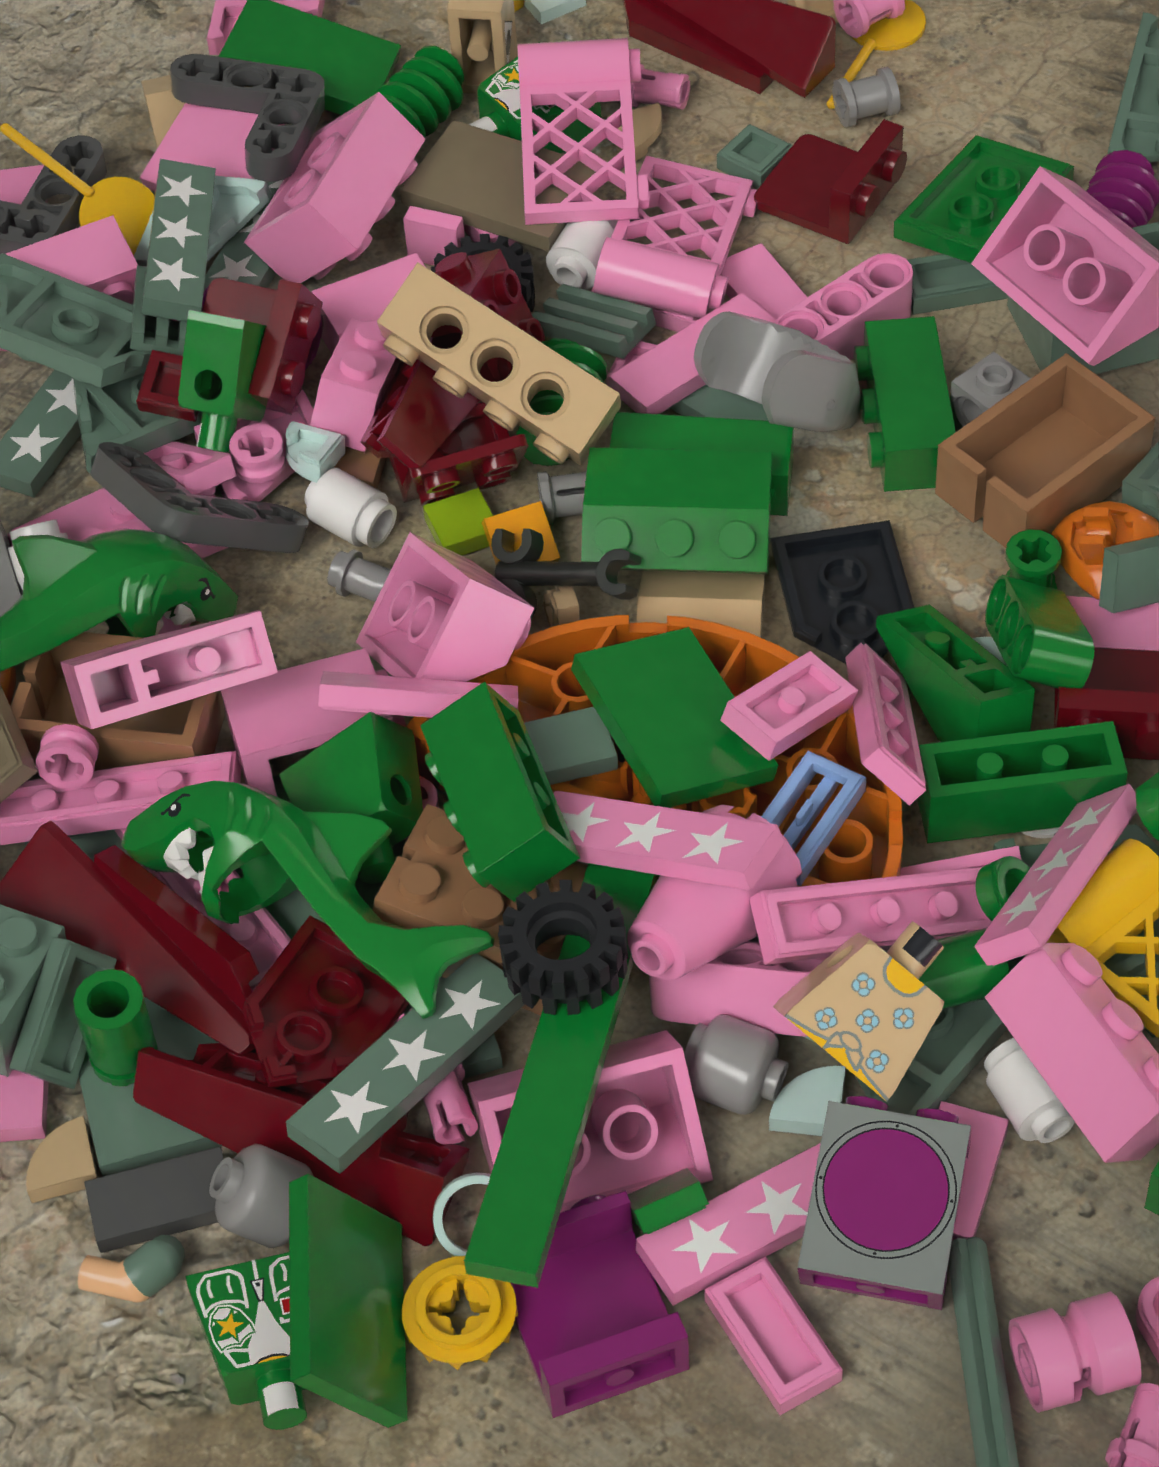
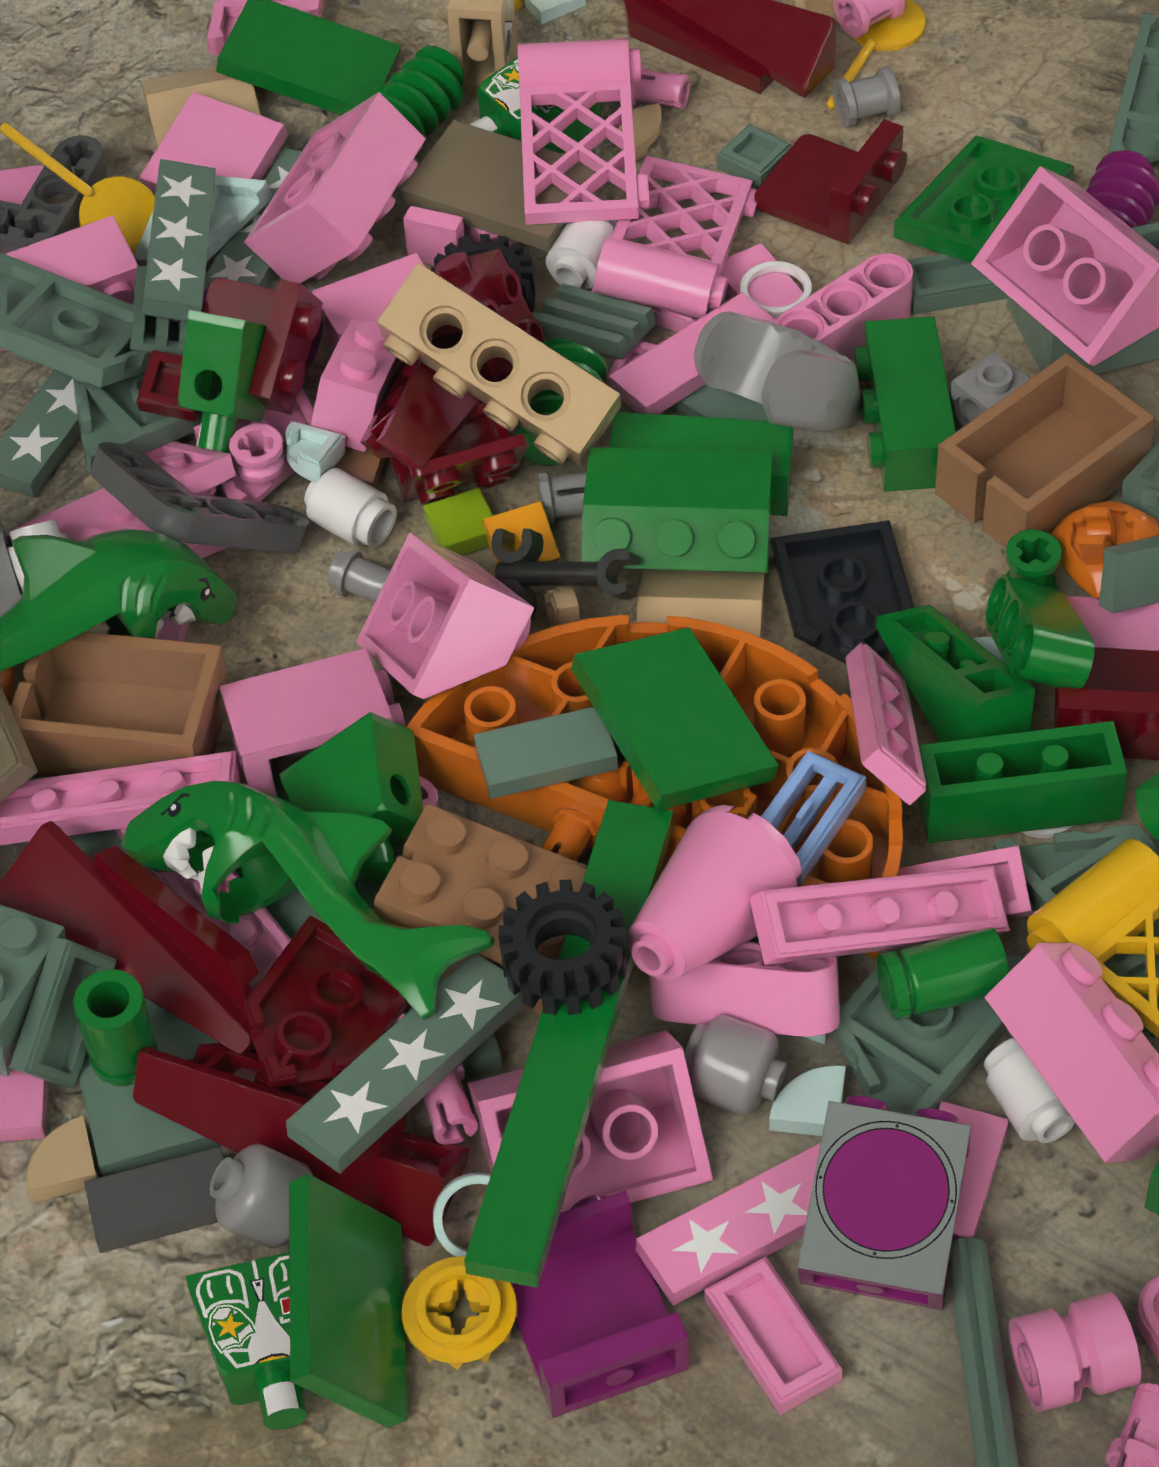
bright pink bush [36,724,99,789] -> none
bright pink slope [60,610,278,729] -> none
arm [78,1235,185,1303] -> none
dark grey beam [170,54,325,182] -> none
bright pink tile [318,671,518,718] -> none
green brick [420,681,580,902] -> none
bright pink tile [554,791,785,891] -> none
green tile [628,1168,709,1234] -> none
bright pink plate [720,651,858,761] -> none
tan torso [773,921,945,1102] -> none
bright pink tile [974,784,1137,966] -> none
green tile [975,856,1030,921] -> none
none -> white piece [740,261,812,318]

